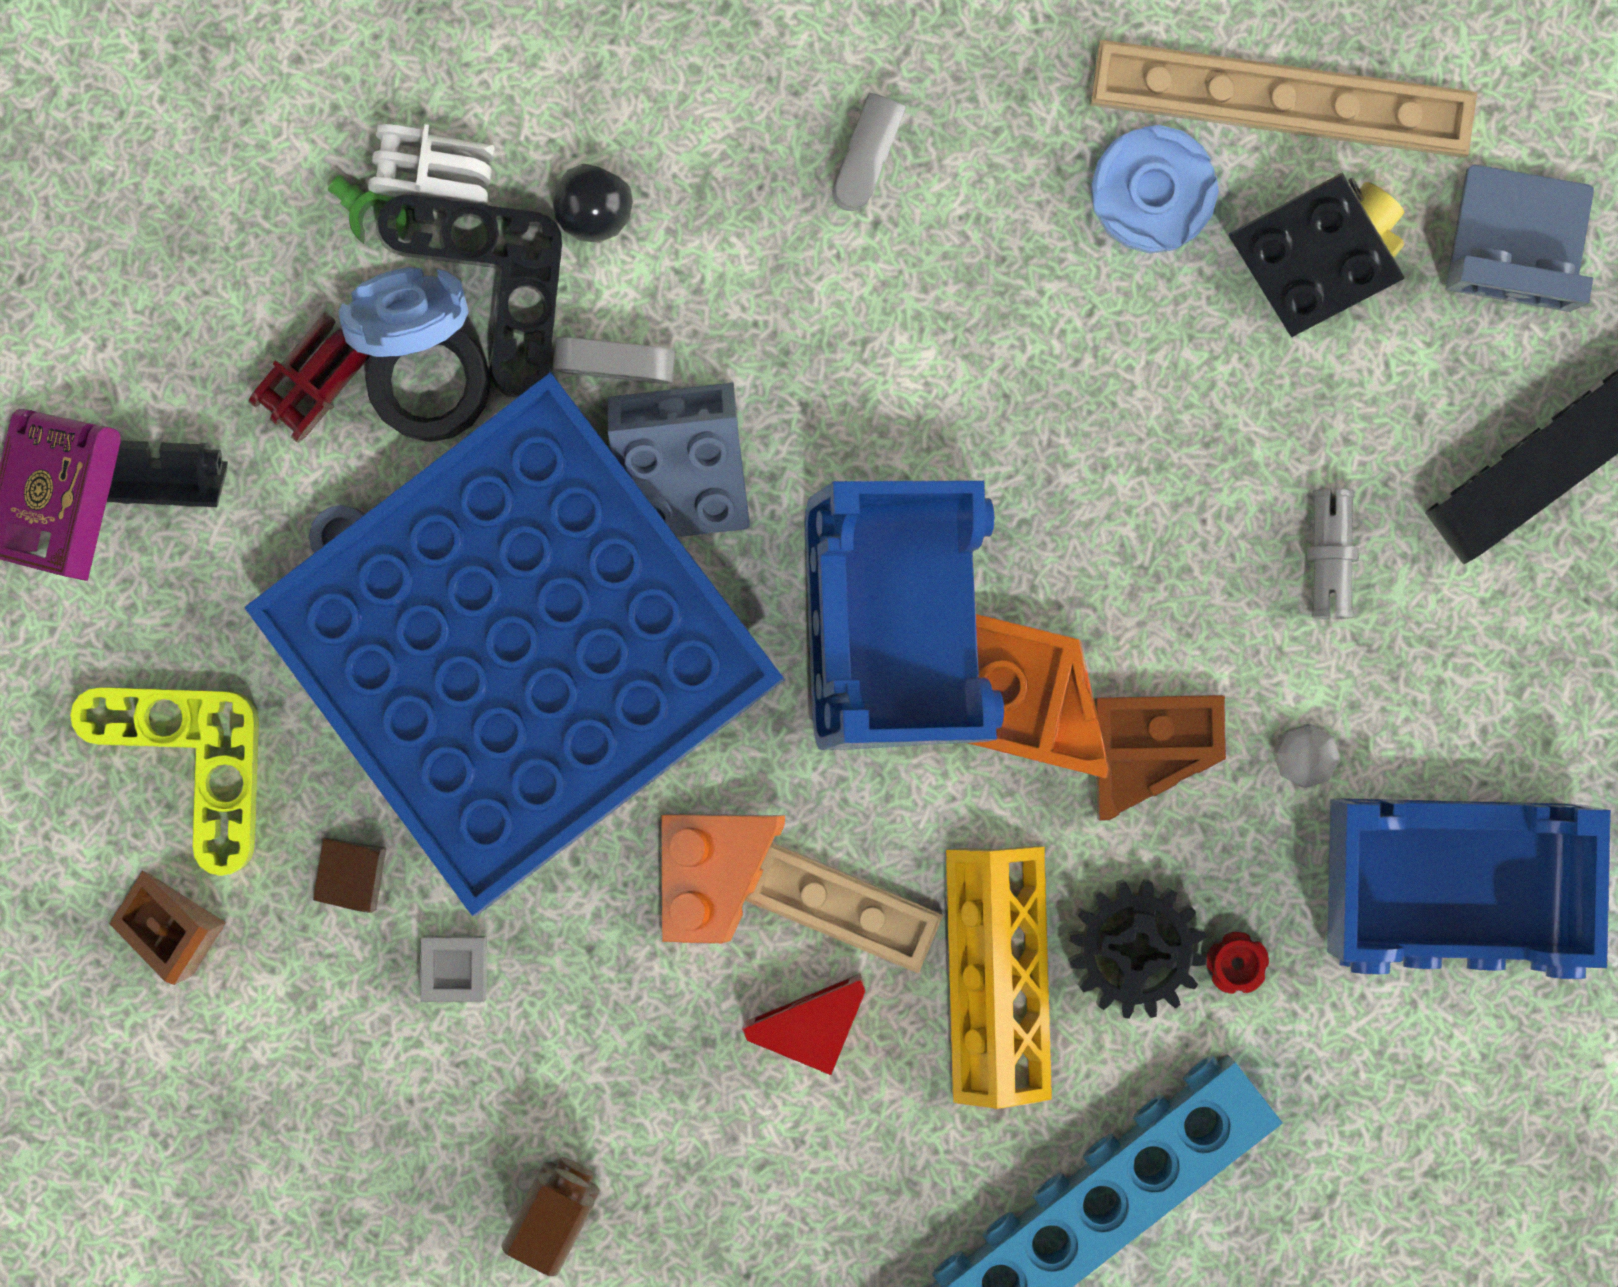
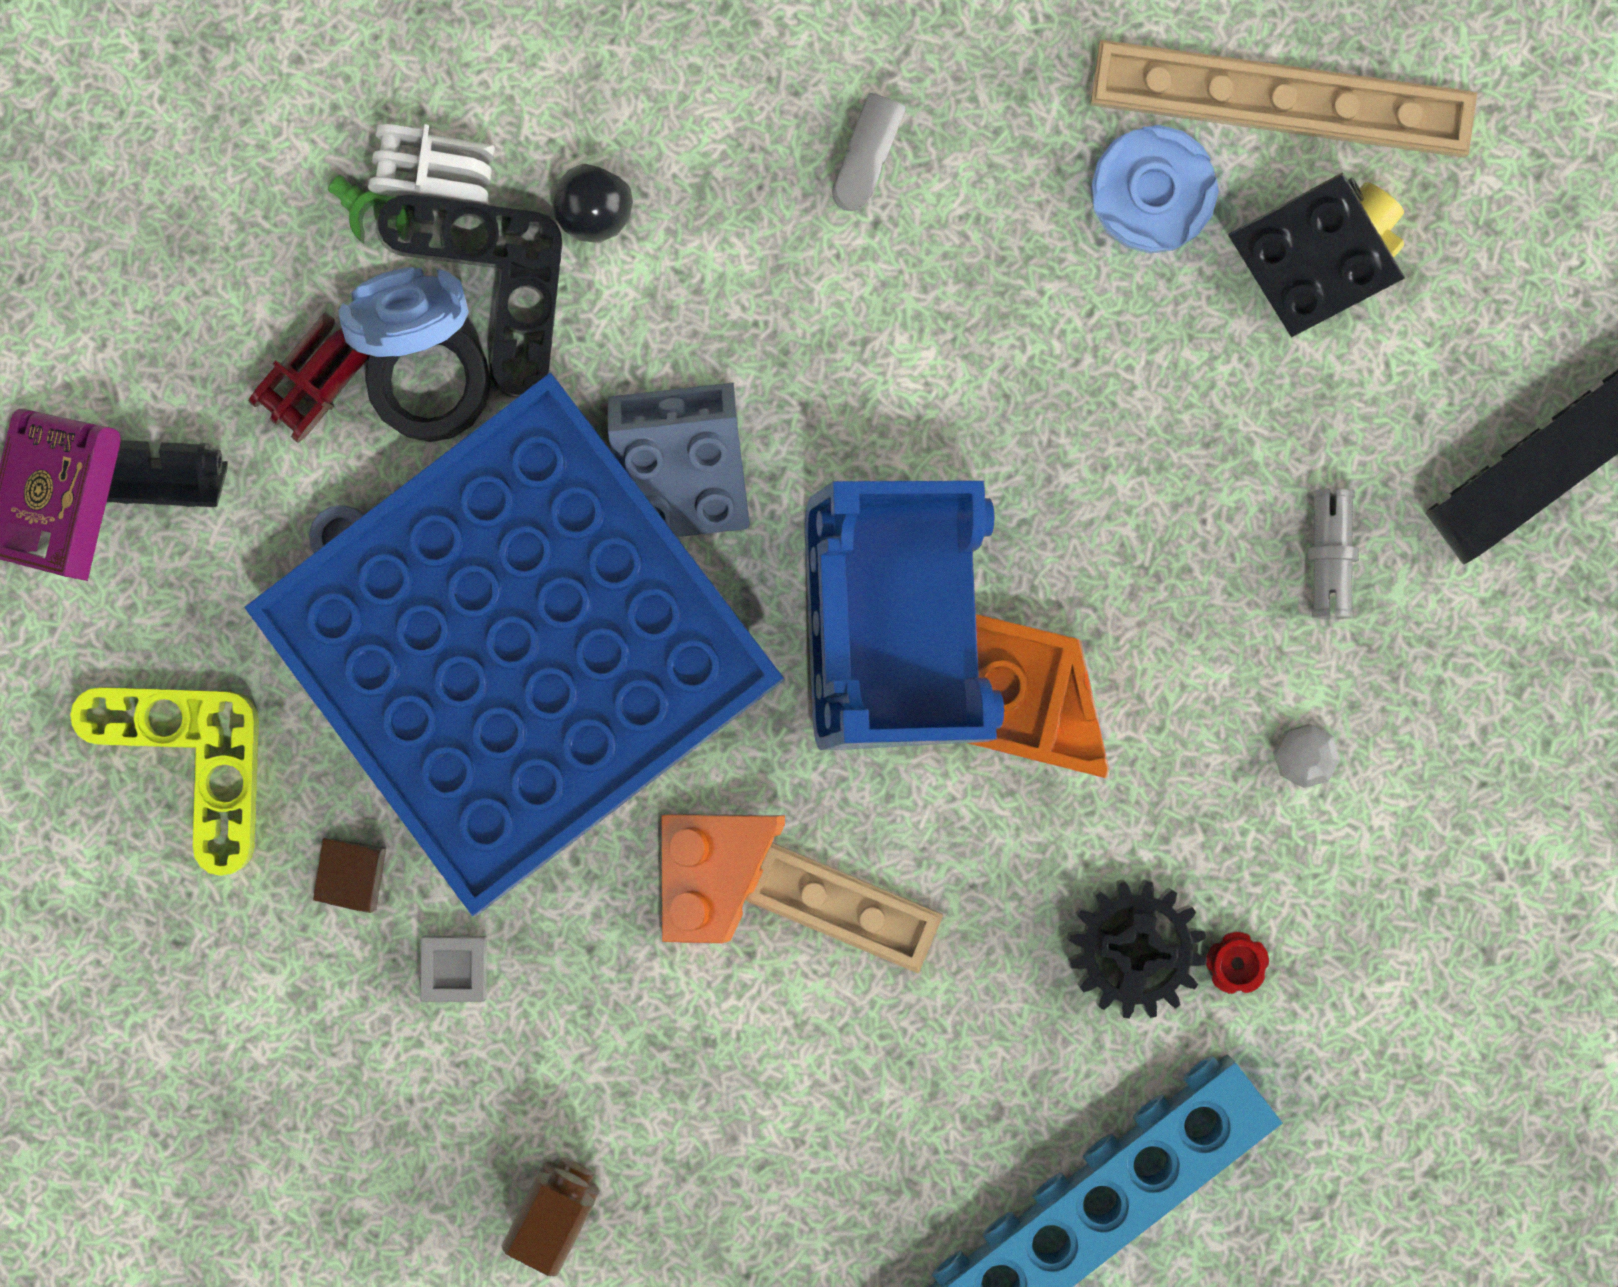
dark orange slope [109,871,226,985] -> none
light grey beam [553,337,676,384] -> none
red slope [742,973,866,1075] -> none
yellow fence [946,846,1052,1109] -> none
dark orange wing [1095,695,1226,821] -> none
blue windscreen [1327,798,1611,979] -> none
sand blue bracket [1445,165,1594,312] -> none

